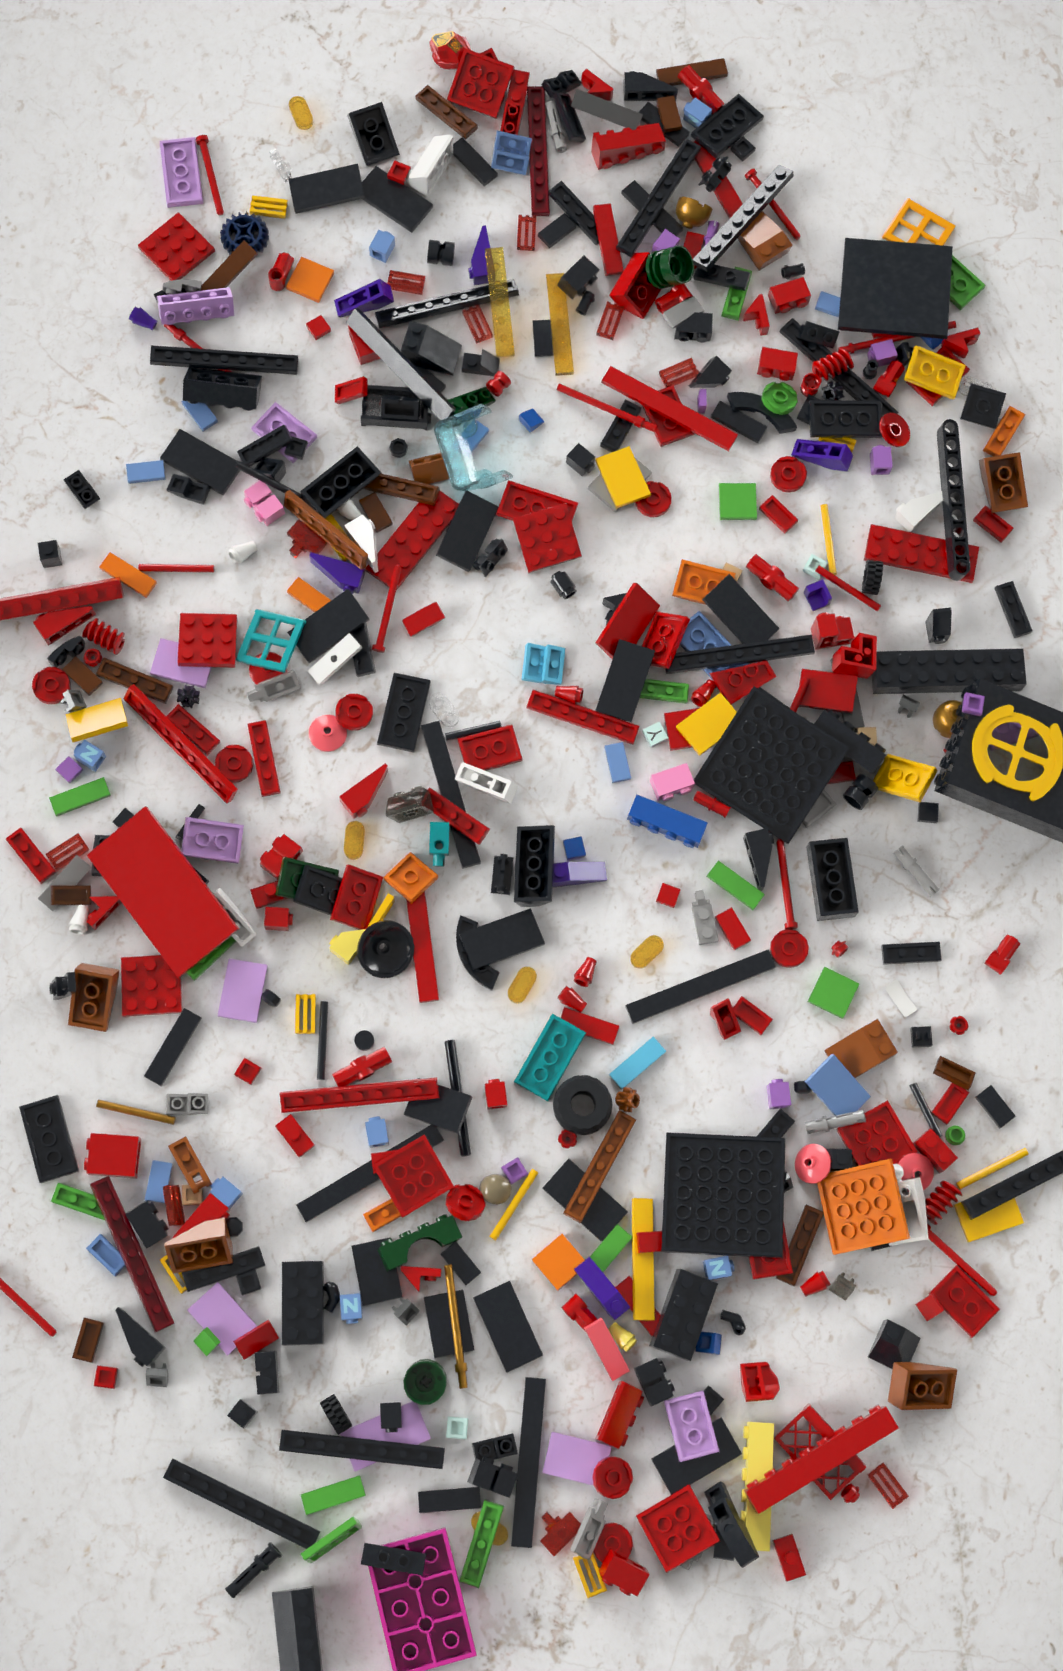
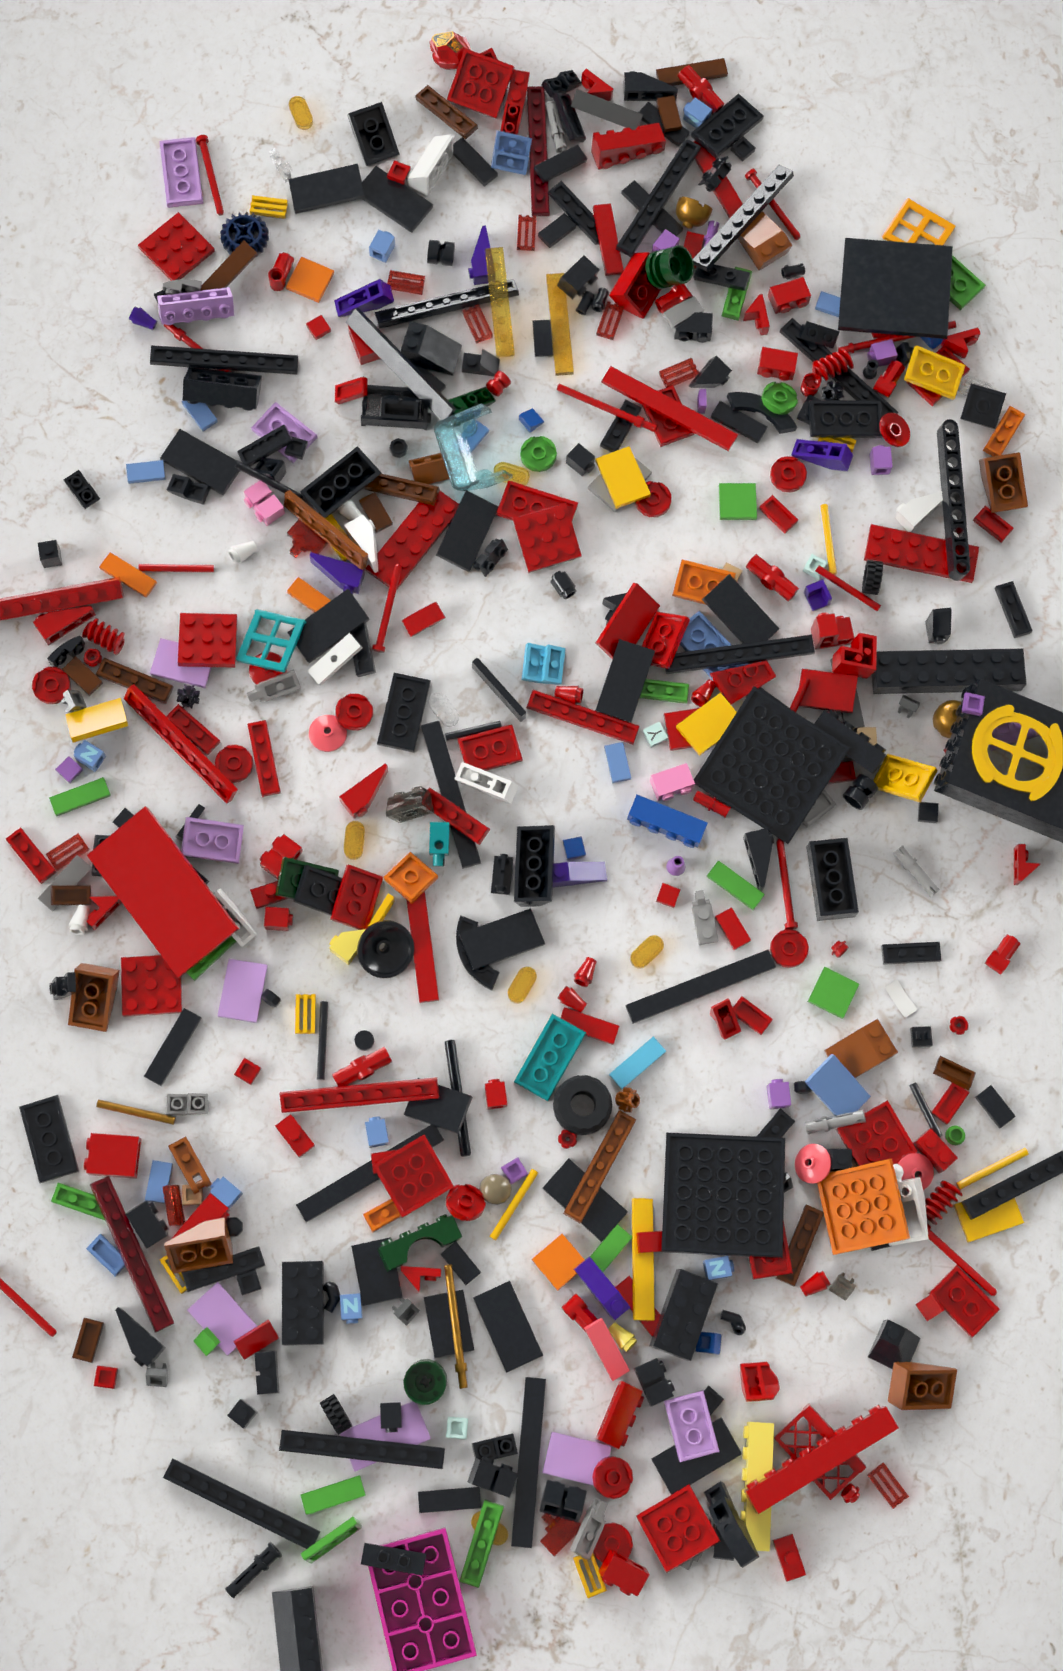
none -> black tile [472,658,526,722]
none -> clear yellow tile [494,462,530,485]
none -> bright green tile [520,436,557,472]
none -> black tile [534,145,587,183]
none -> black piece [539,1480,587,1523]
none -> black pin [591,288,609,312]
none -> medium lavender cone [666,856,686,876]
none -> red slope [1014,844,1040,885]

